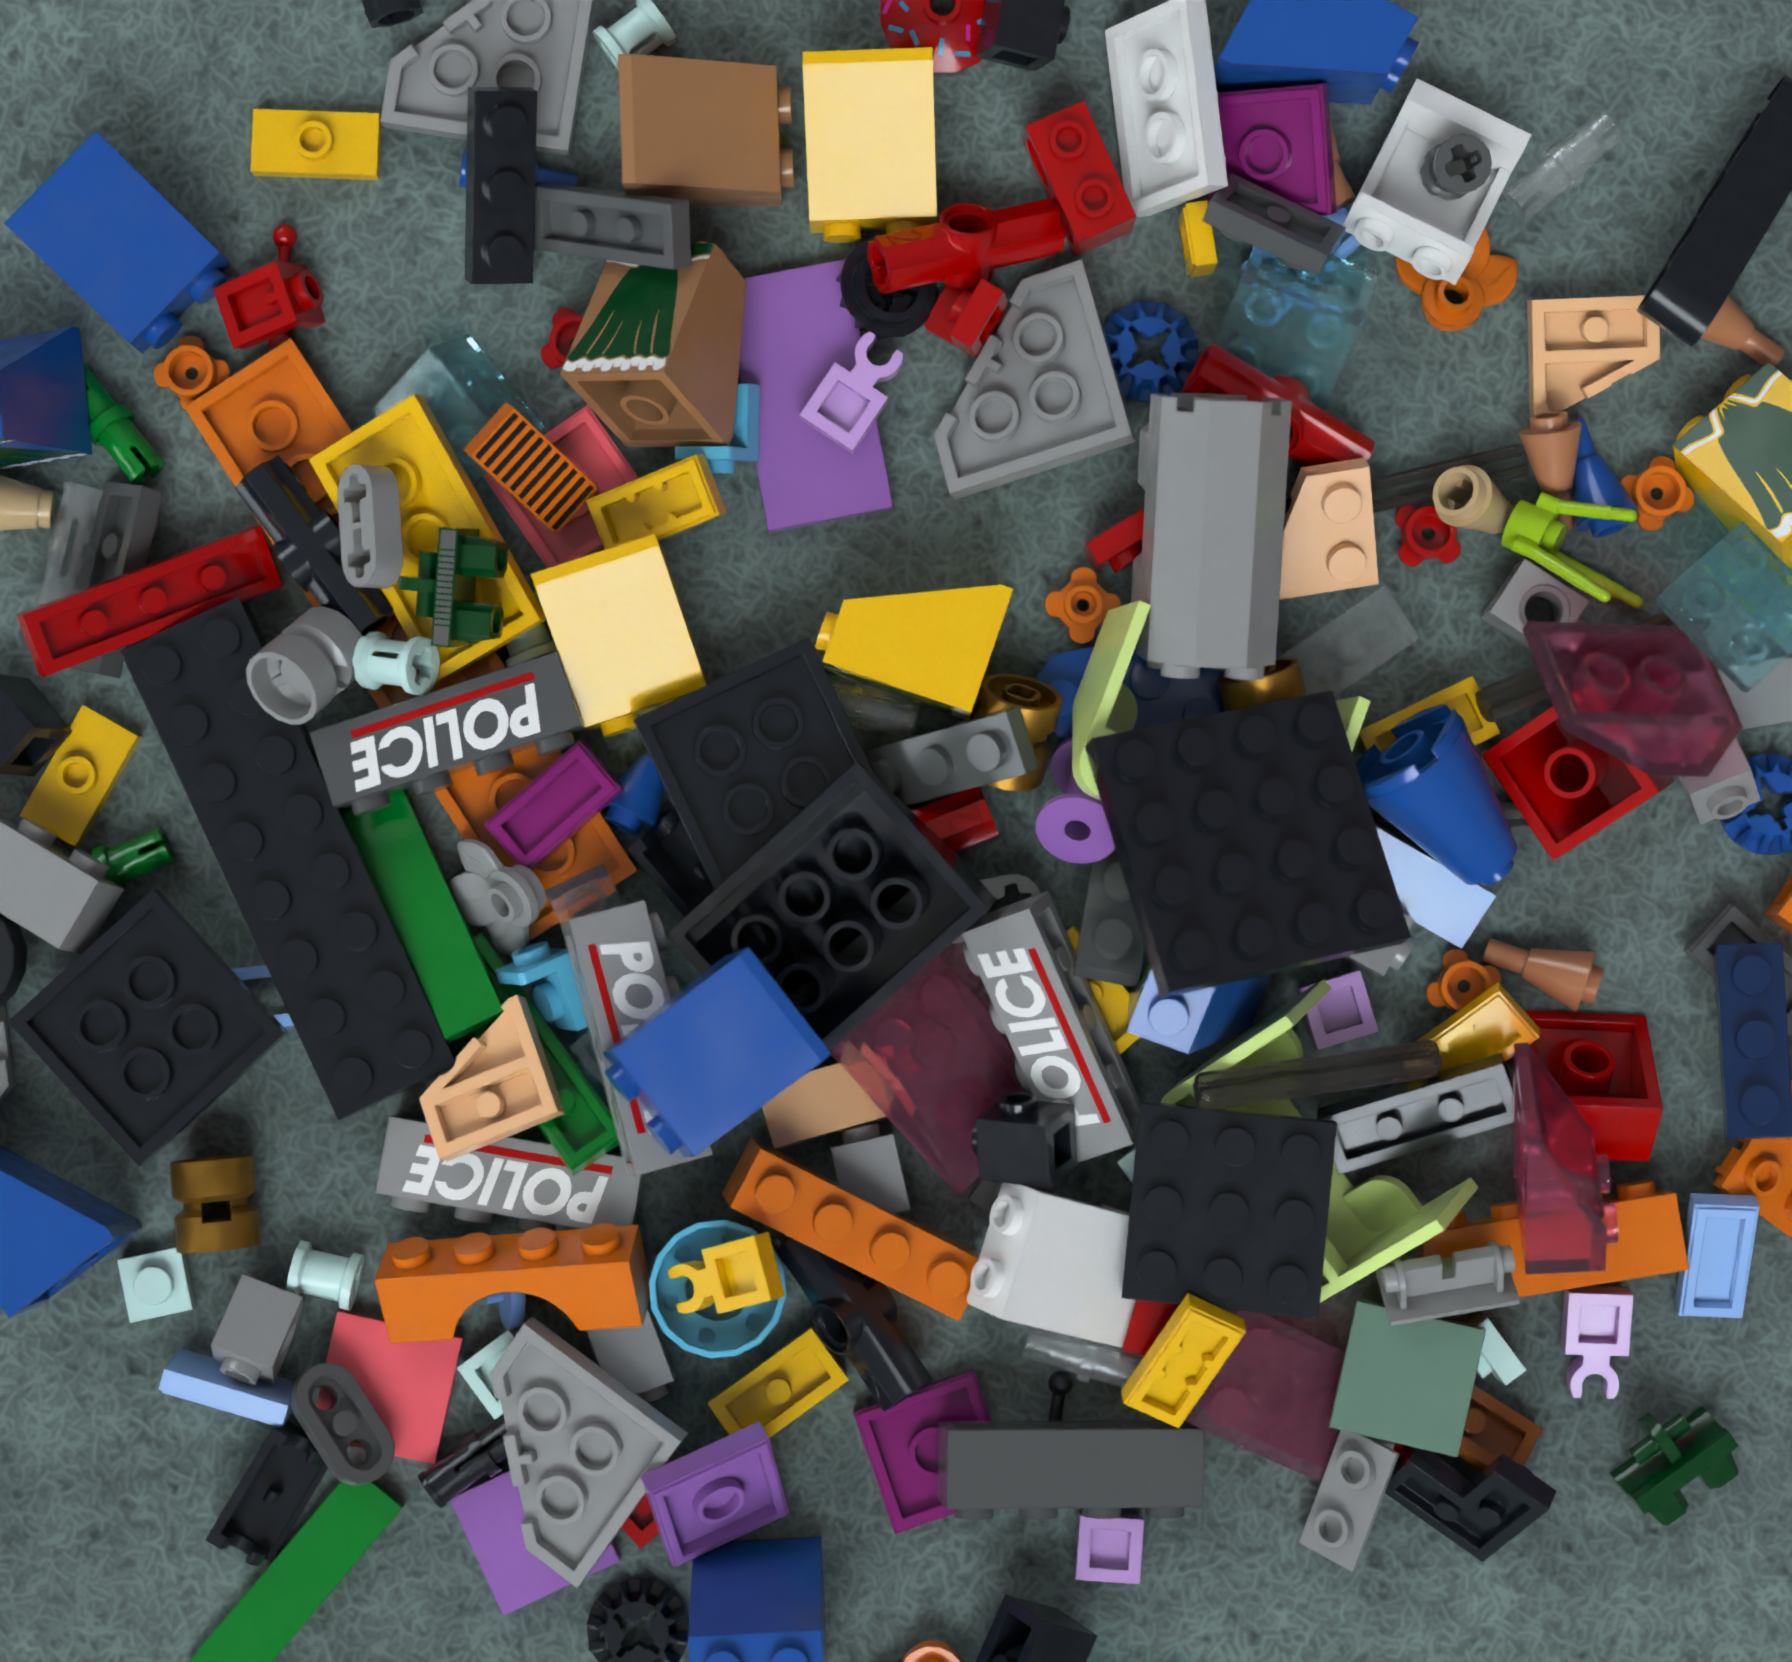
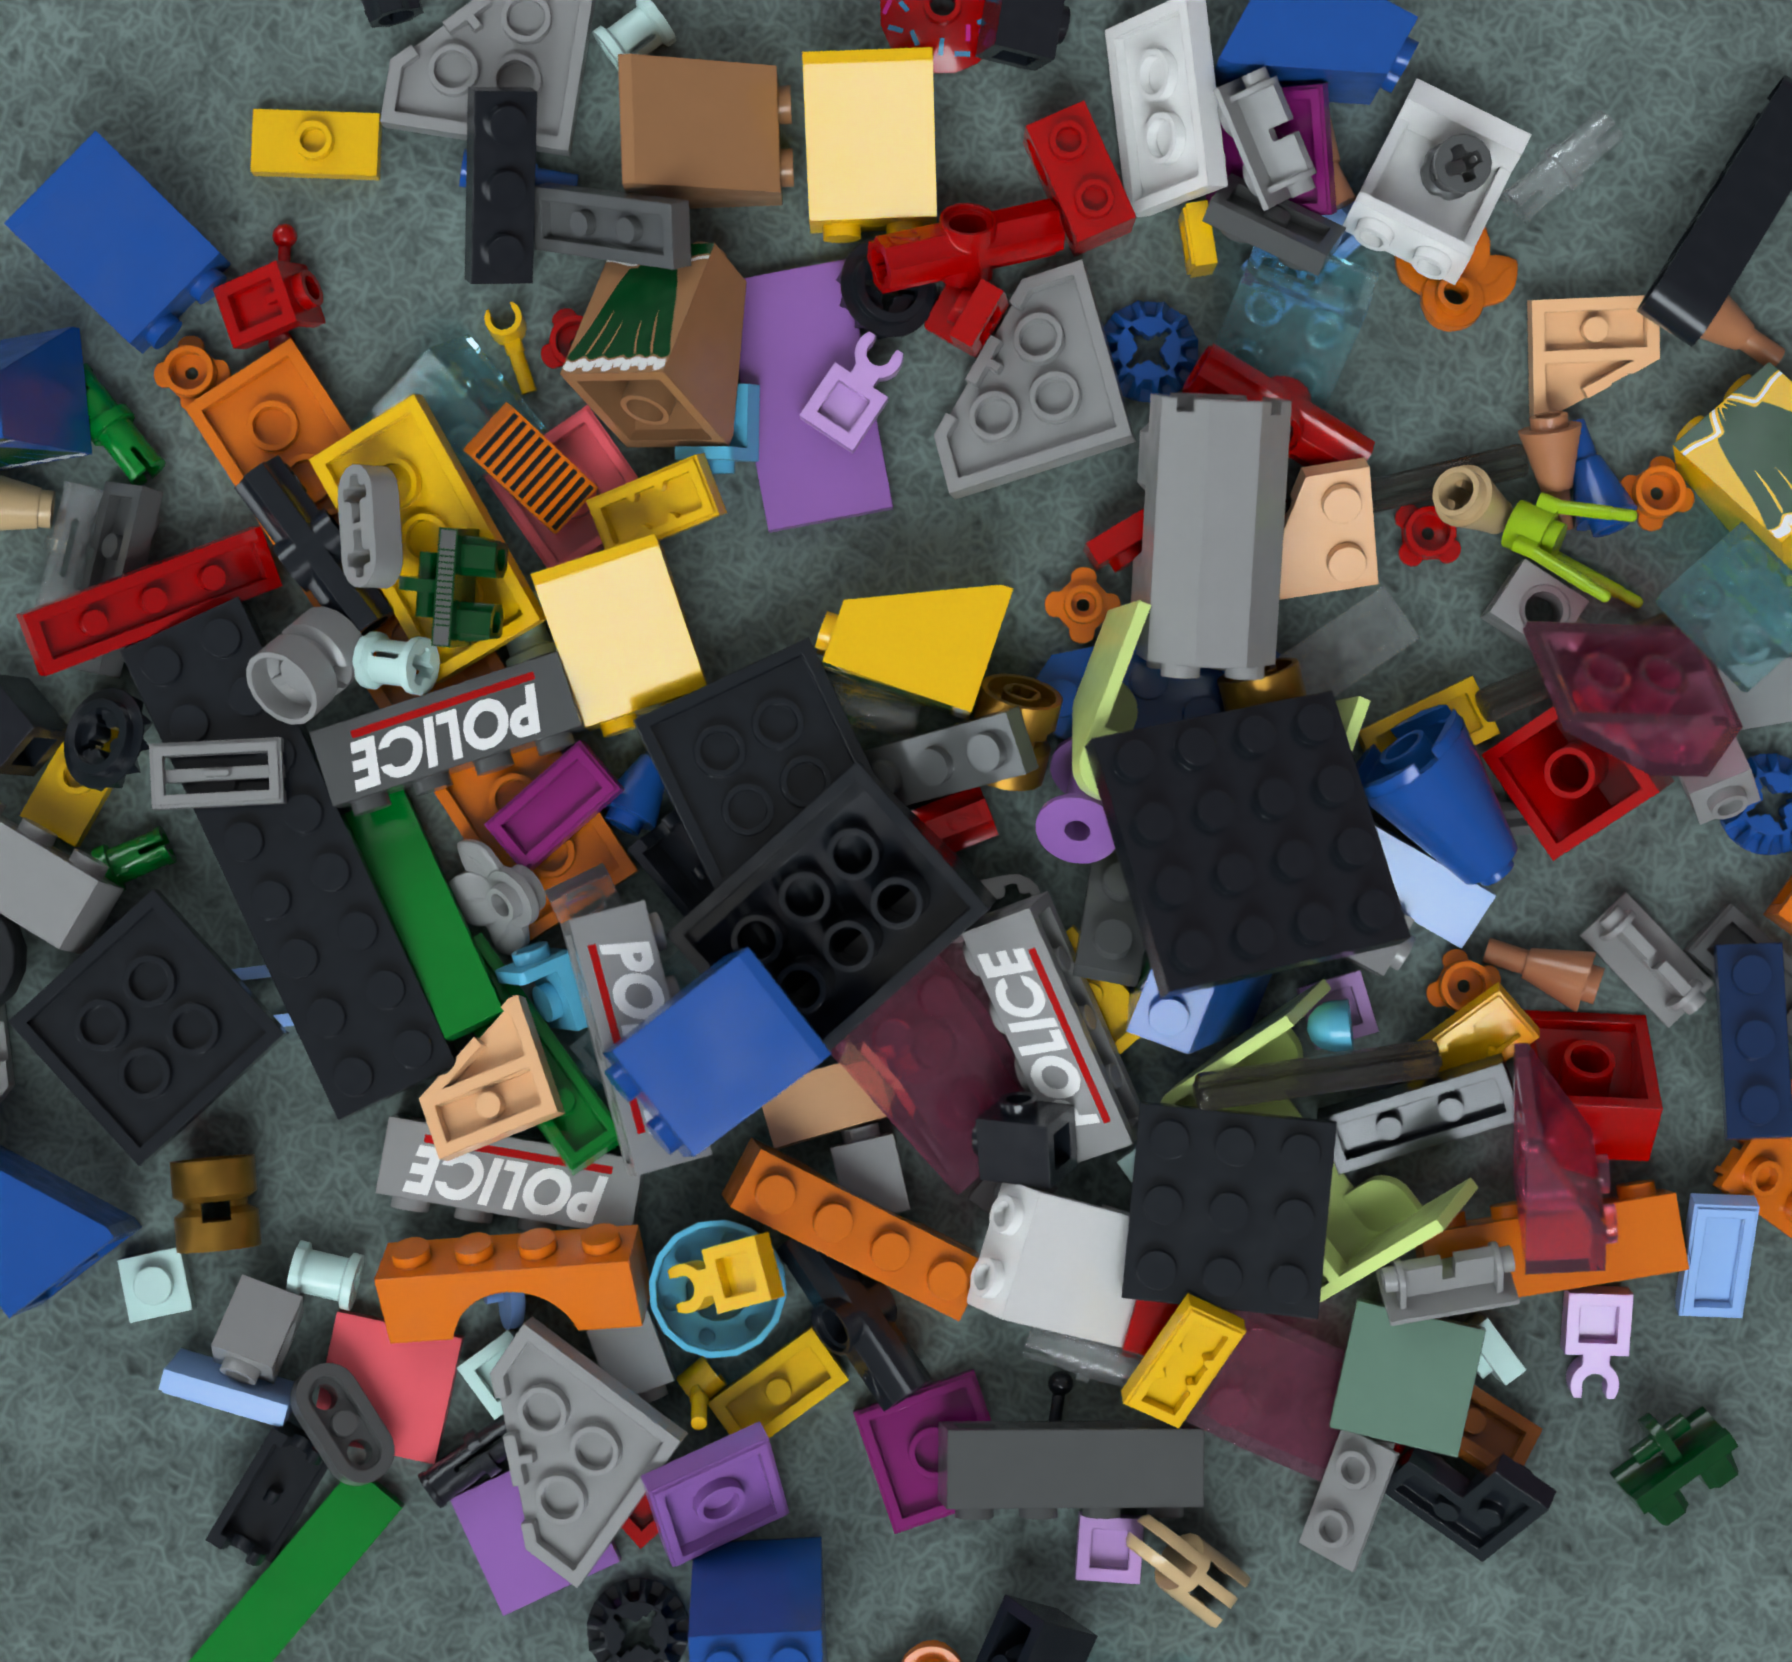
none -> black gear [64,688,153,792]
none -> light grey tile [149,737,287,811]
none -> yellow hand [484,302,537,395]
none -> yellow hand [676,1356,727,1430]
none -> tan arm [1126,1514,1251,1628]
none -> light grey hinge [1213,66,1317,211]
none -> medium azure hinge [1307,999,1354,1052]
none -> light grey hinge [1579,892,1714,1028]

